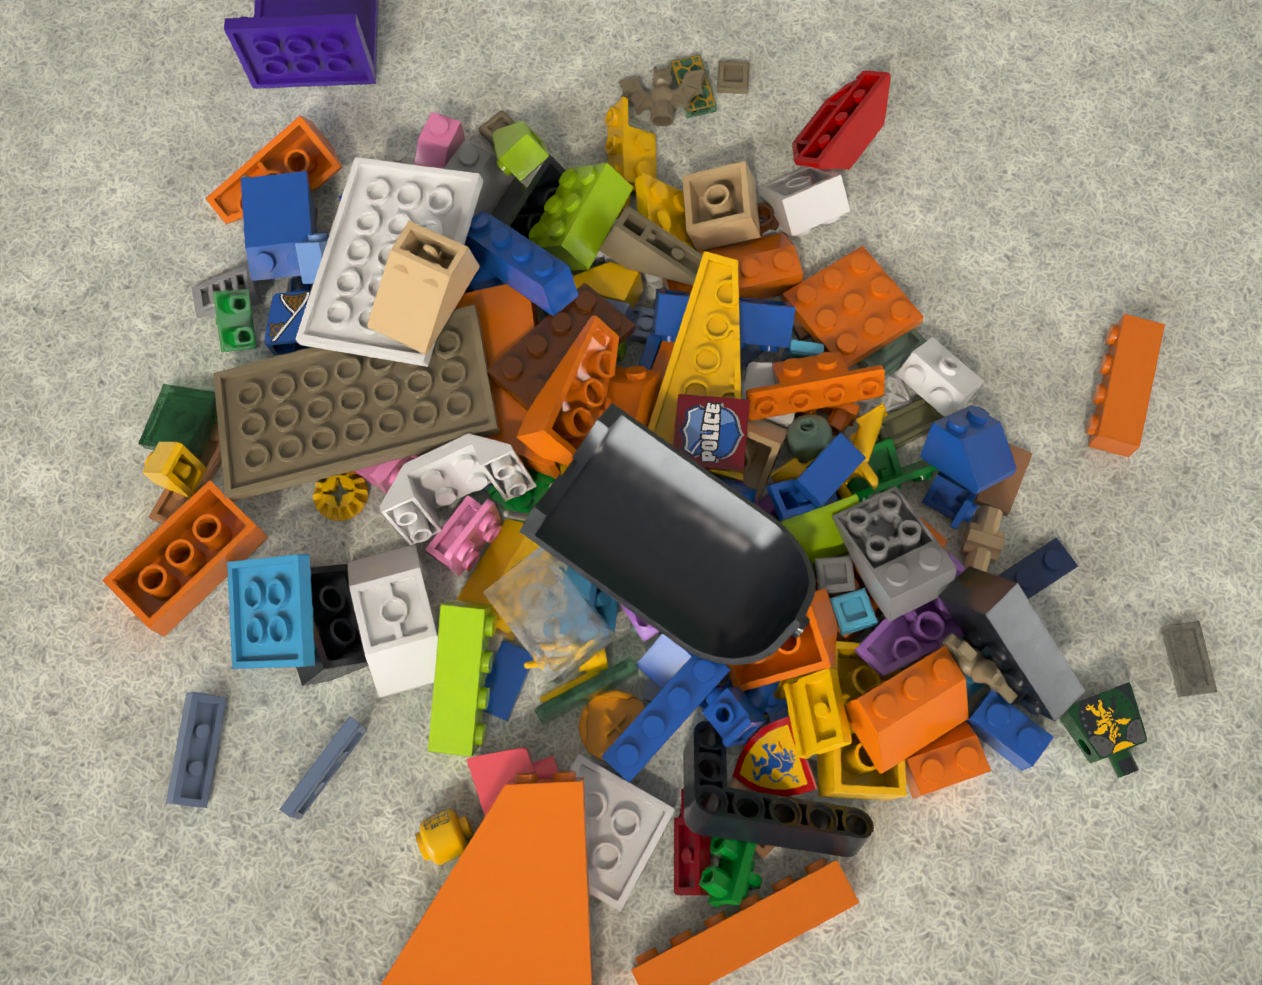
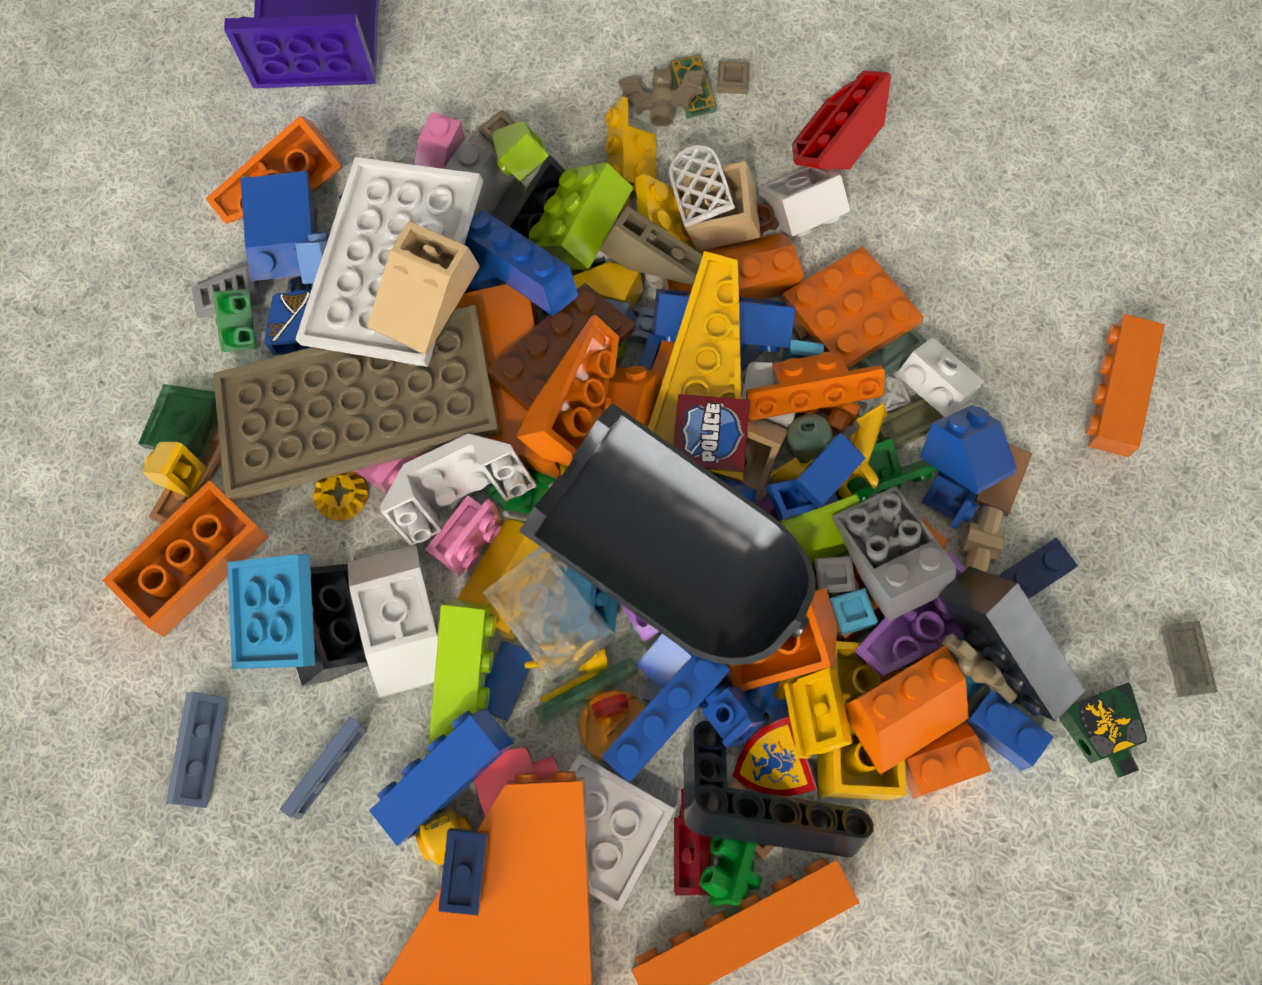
none -> blue brick [369,708,514,846]
none -> dark blue plate [438,828,489,916]
none -> clear red tile [591,694,630,722]
none -> white window [669,145,735,228]

